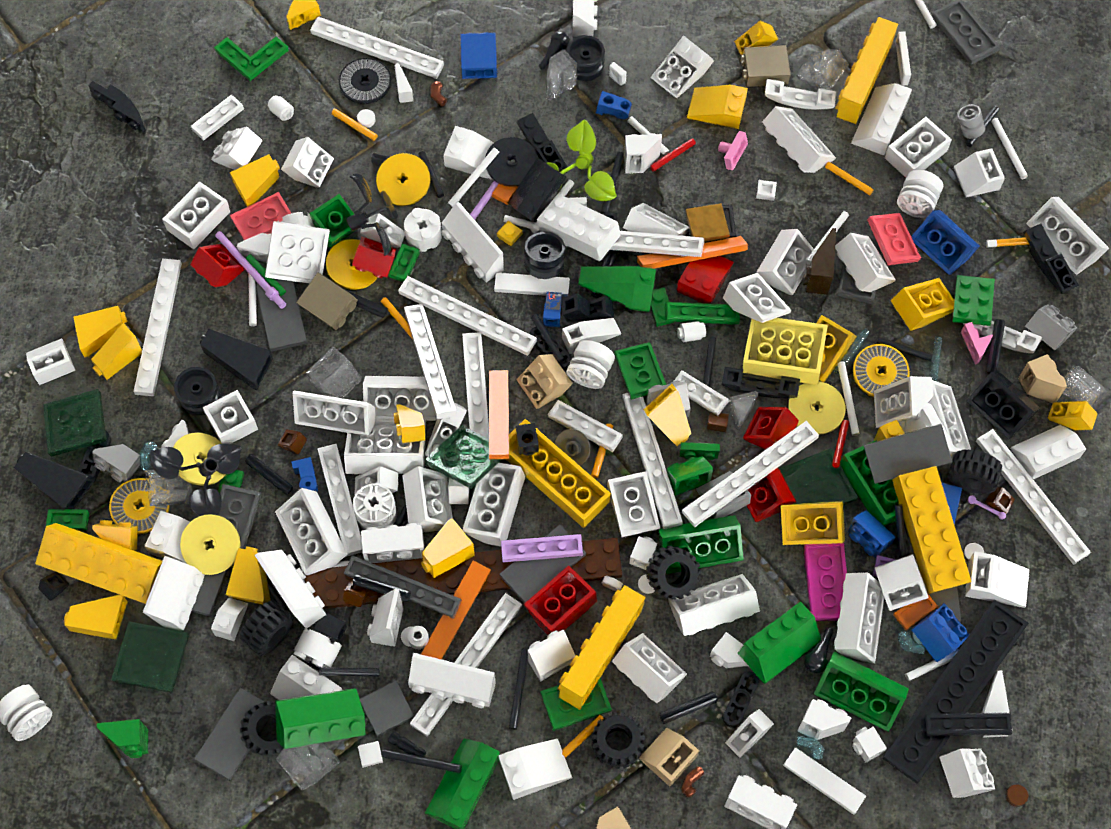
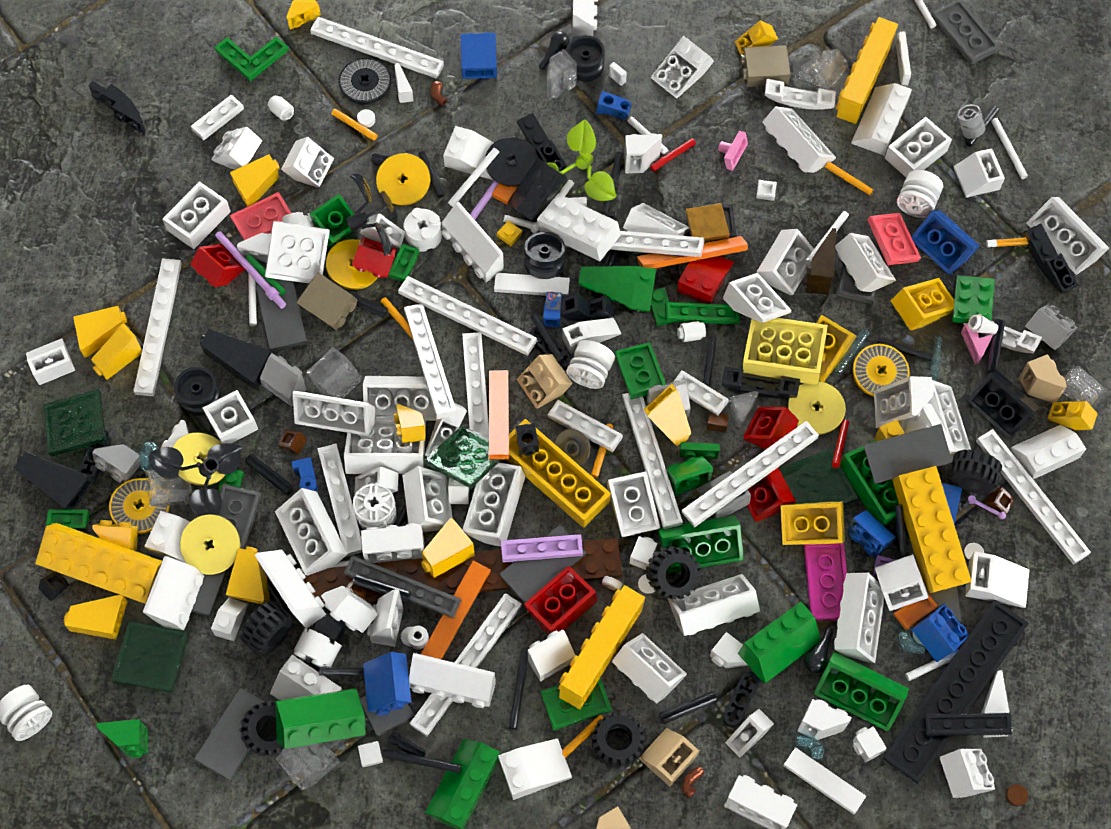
yellow slope [687,85,748,129] -> none
white bar [837,362,860,436] -> none
none -> light grey slope [260,353,306,406]
none -> white slope [321,586,378,633]
none -> blue brick [363,652,411,716]
none -> white cone [968,314,998,335]

